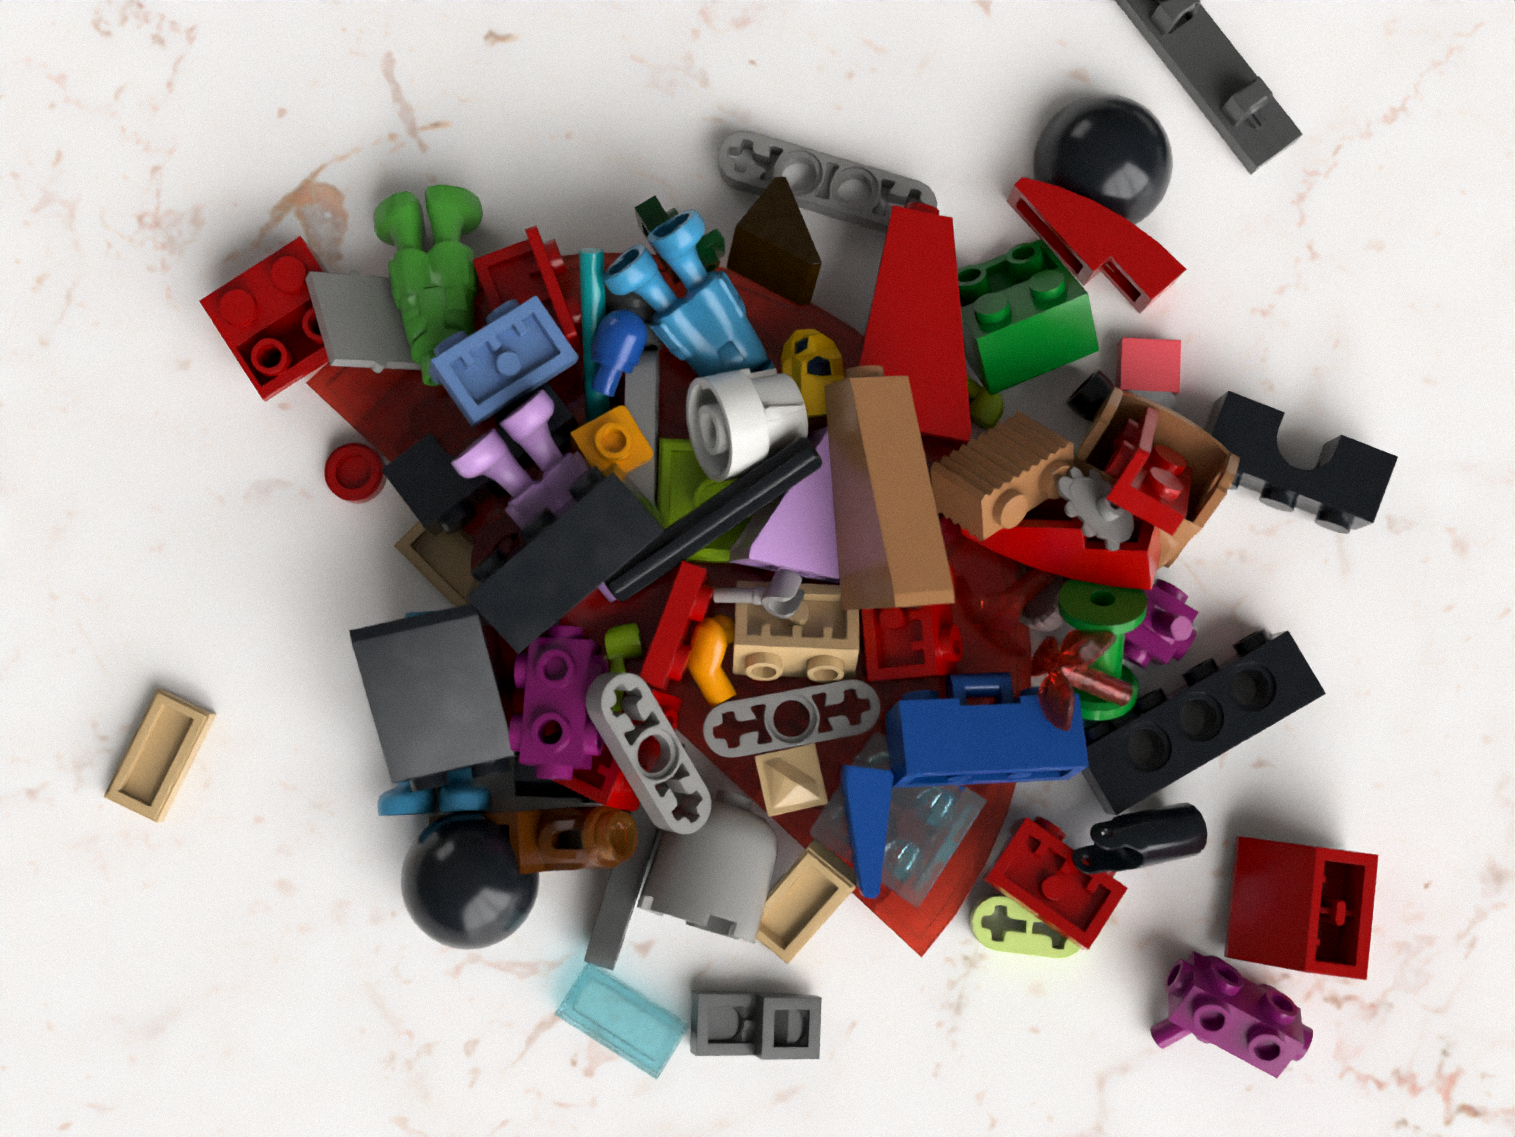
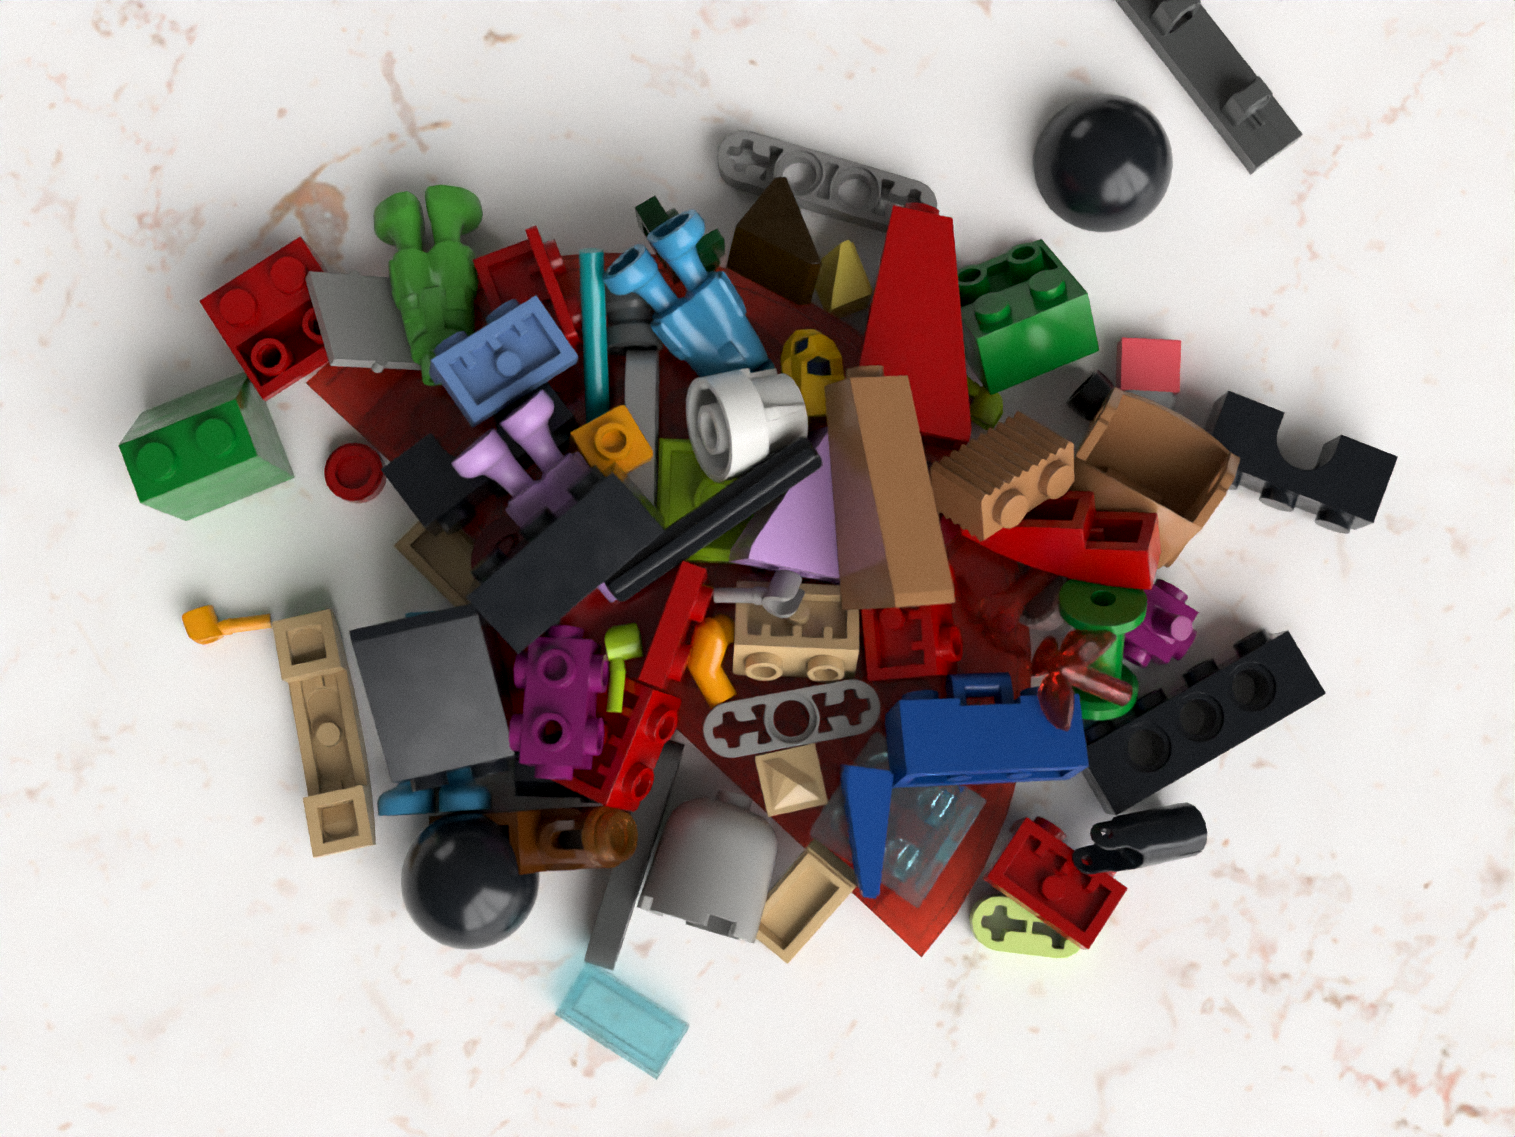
tan tile [103,688,216,823] -> none
light grey beam [586,672,711,834] -> none
blue cylinder [590,309,647,397] -> none
dark grey slope [690,991,822,1060] -> none
red slope [1006,177,1187,314] -> none
light grey piece [1056,467,1134,551] -> none
red bracket [1104,406,1193,536] -> none
magenta brick [1150,951,1313,1078] -> none
red slope [1224,836,1379,980] -> none
none -> green slope [118,372,295,521]
none -> light orange hand [182,605,272,645]
none -> tan slope [272,609,376,858]
none -> light yellow slope [815,240,873,323]

